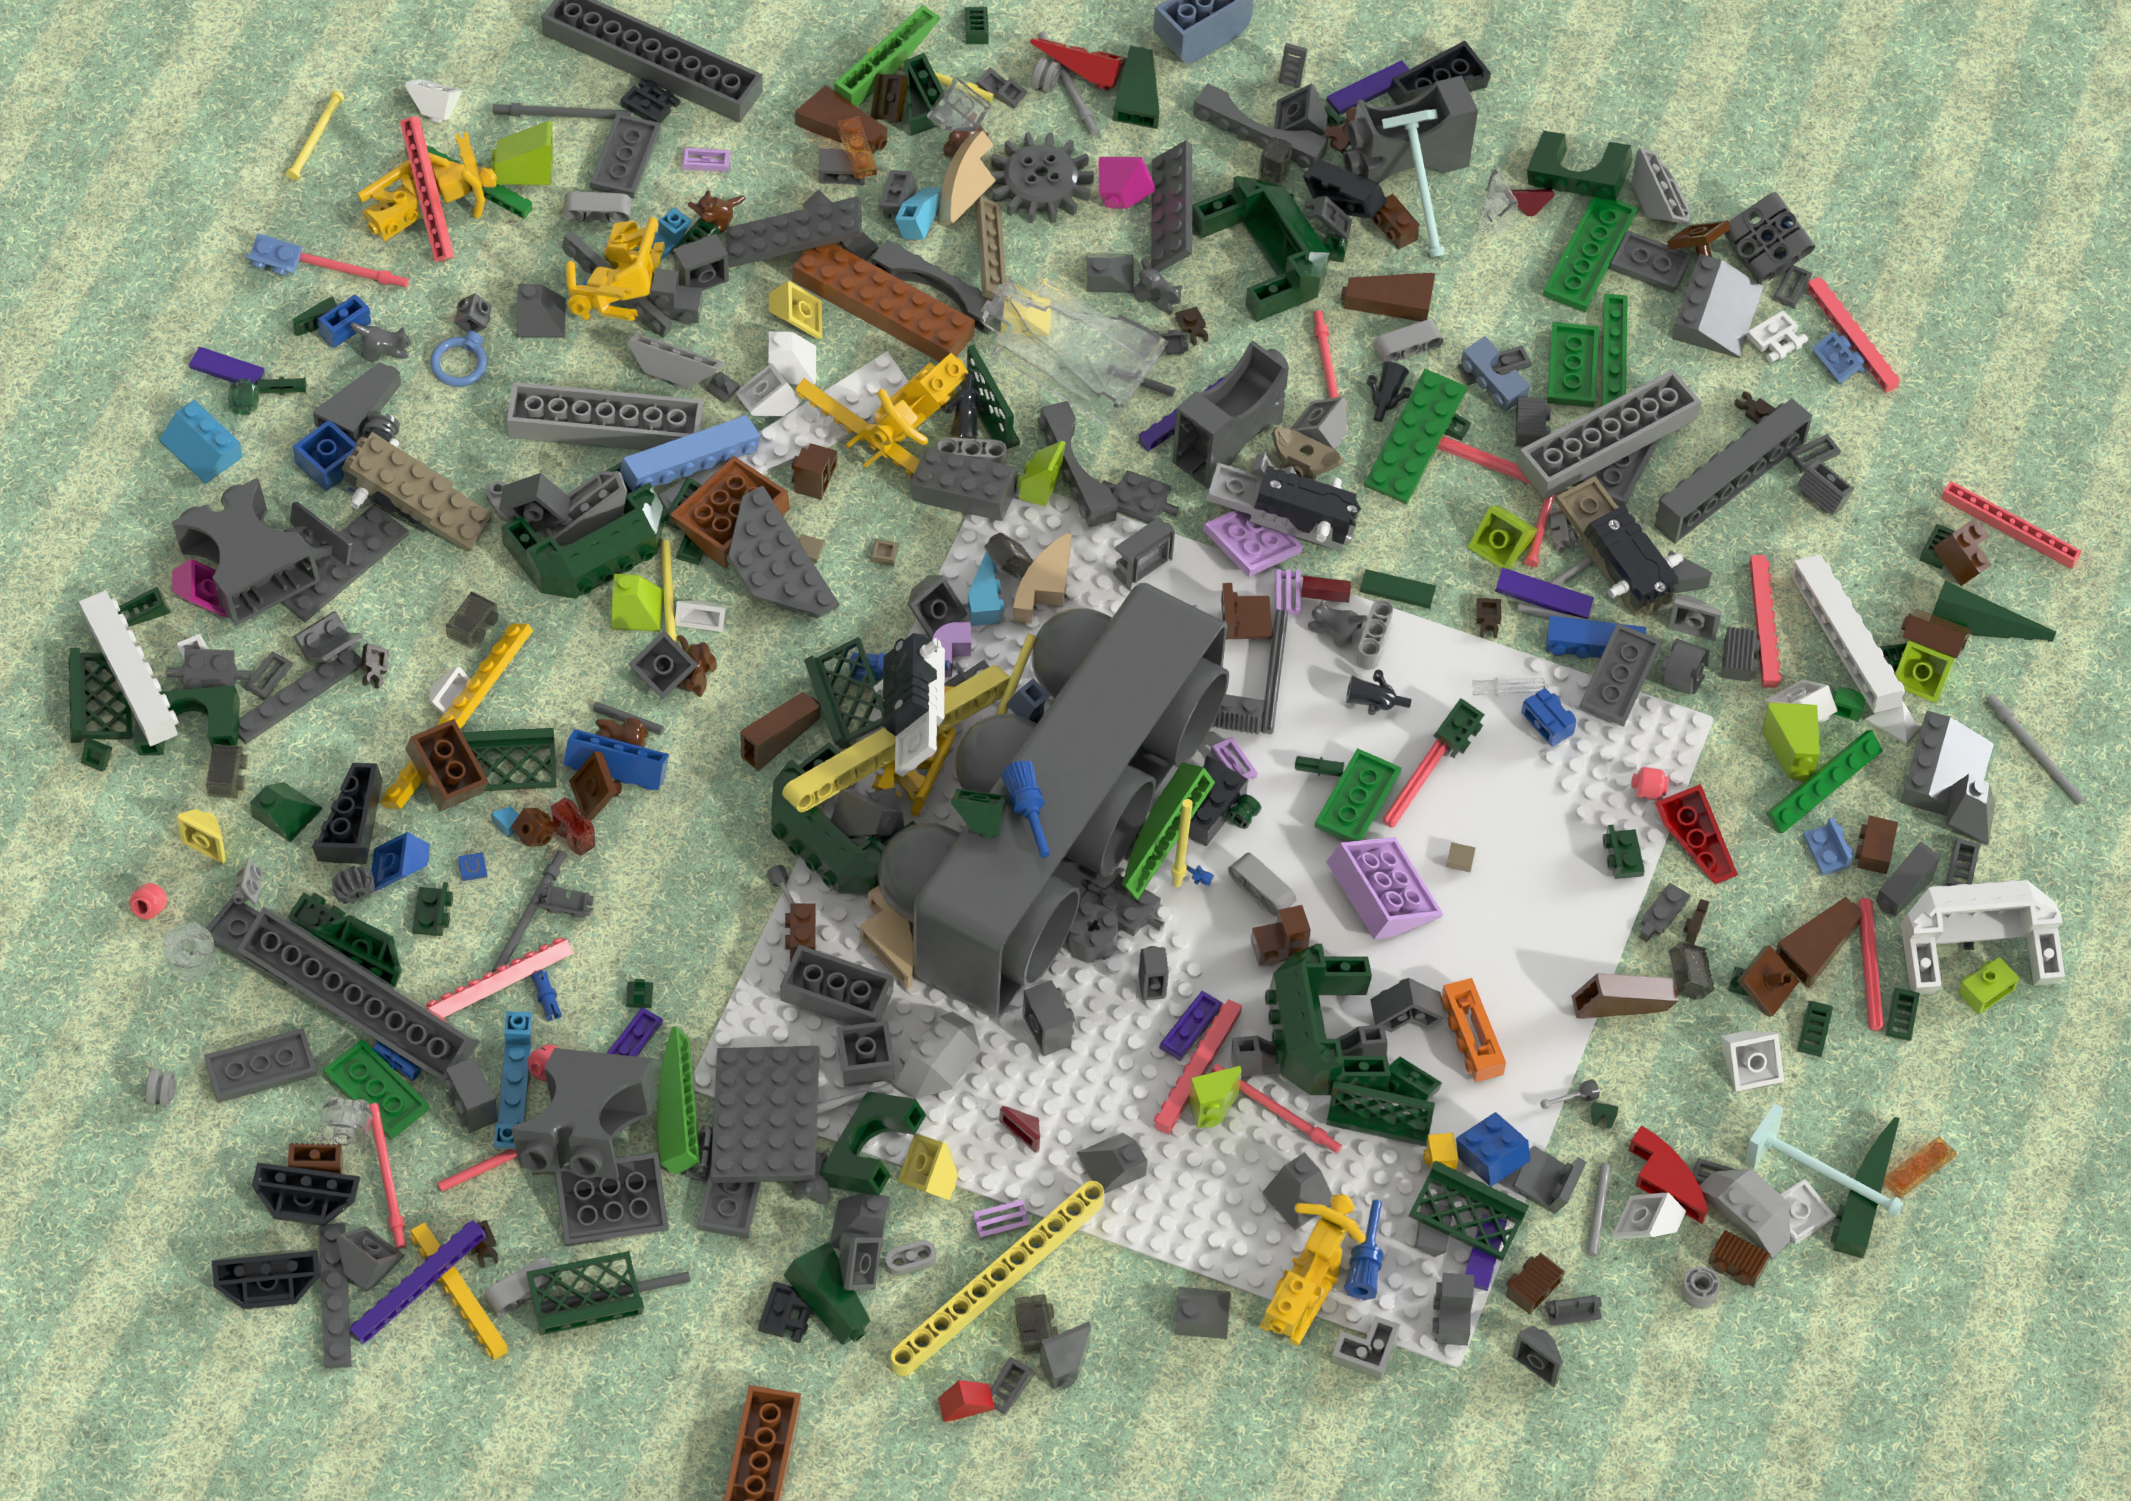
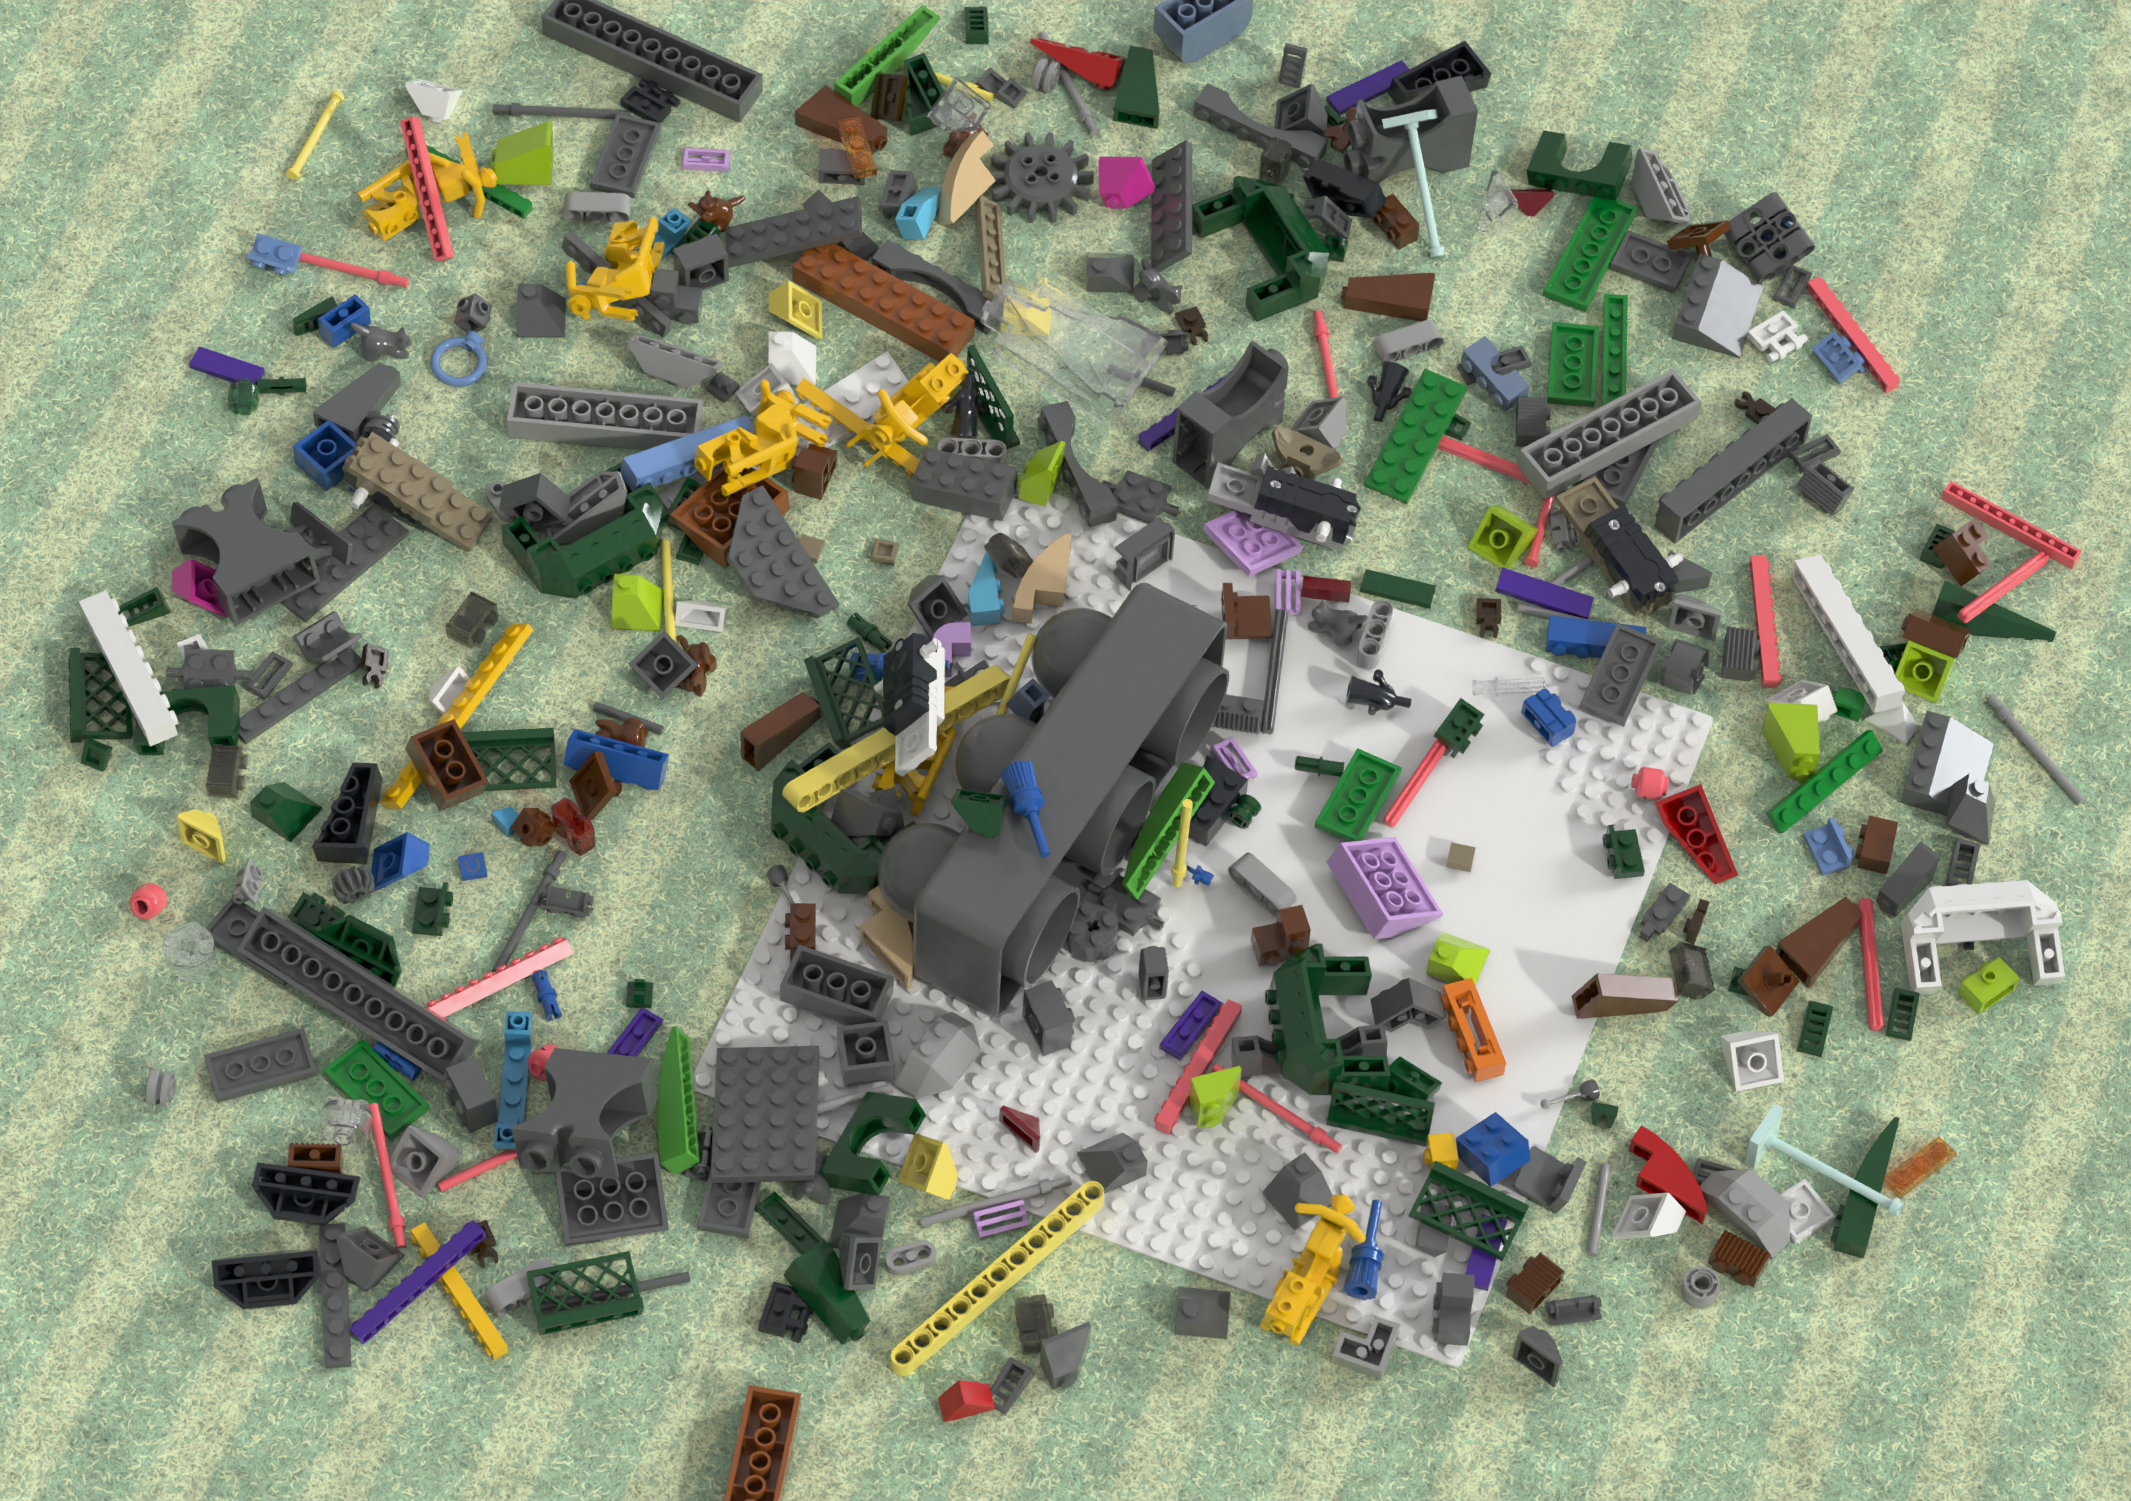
dark azure slope [159,400,242,484] -> none
none -> light grey slope [389,1125,462,1198]
none -> yellow piece [694,380,831,497]
none -> dark green tile [756,1192,827,1255]
none -> dark green pin [847,612,892,653]
none -> light grey bar [919,1175,1072,1227]
none -> lime slope [1426,932,1490,986]
none -> coral axle [1957,551,2049,623]

